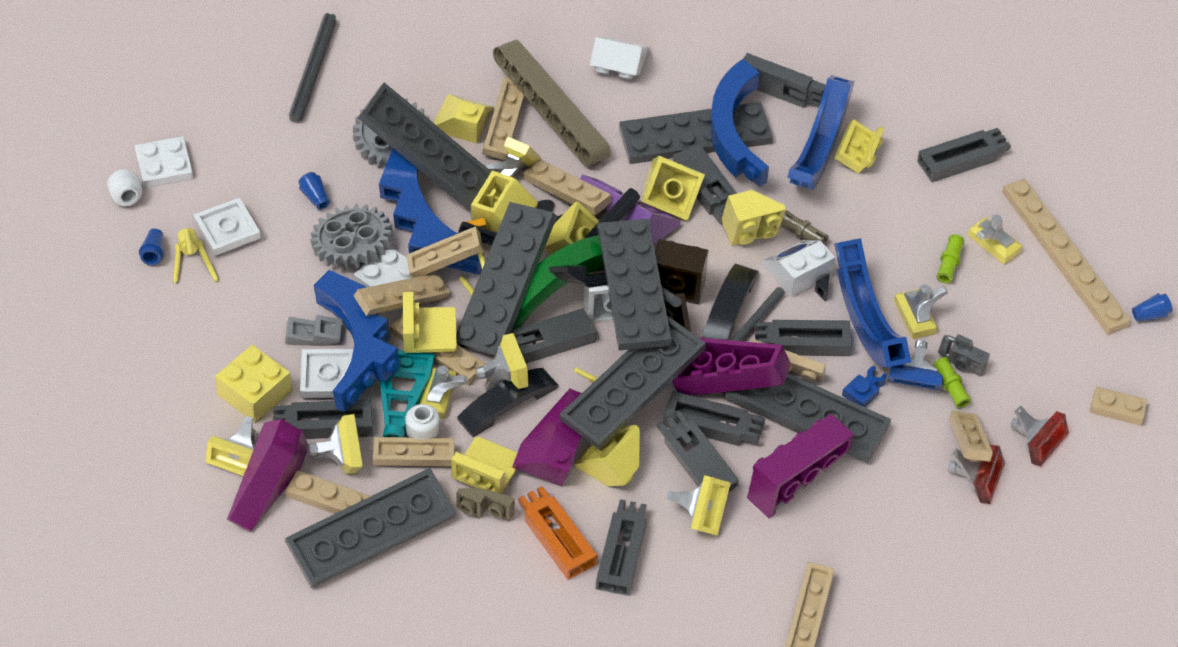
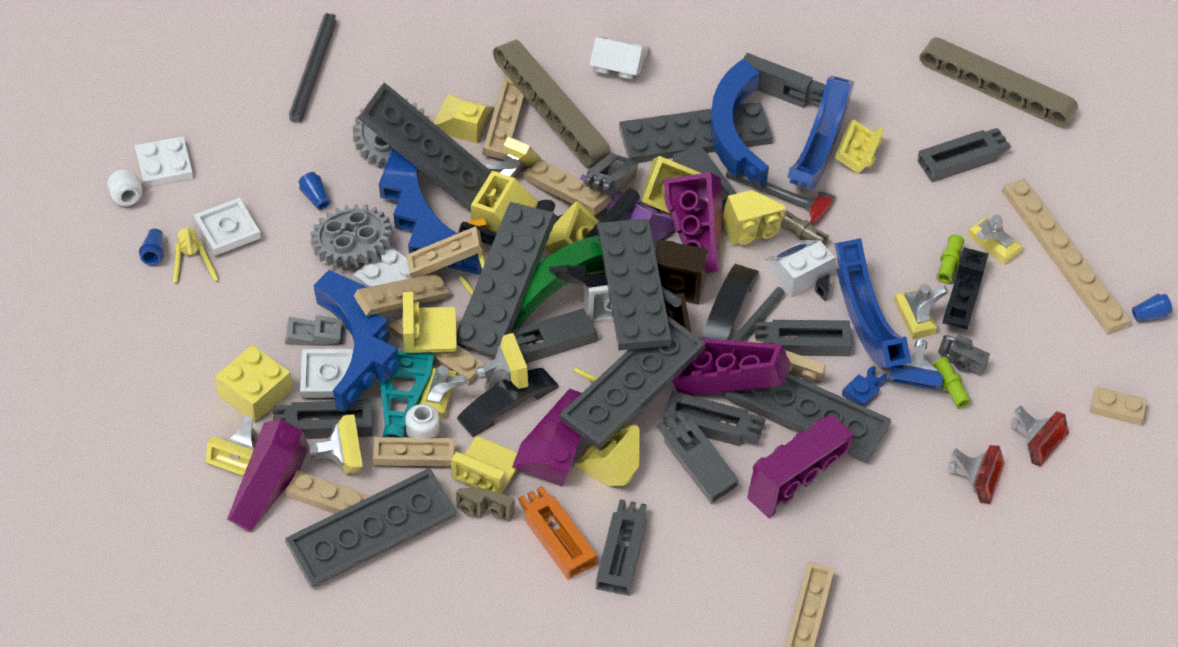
light yellow piece [667,476,731,536] -> none
tan plate [949,411,993,462] -> none
none -> dark grey hinge [584,153,639,196]
none -> magenta wedge [664,172,723,274]
none -> dark grey piece [726,170,836,225]
none -> dark tan beam [919,37,1078,127]
none -> black slope [942,247,989,330]

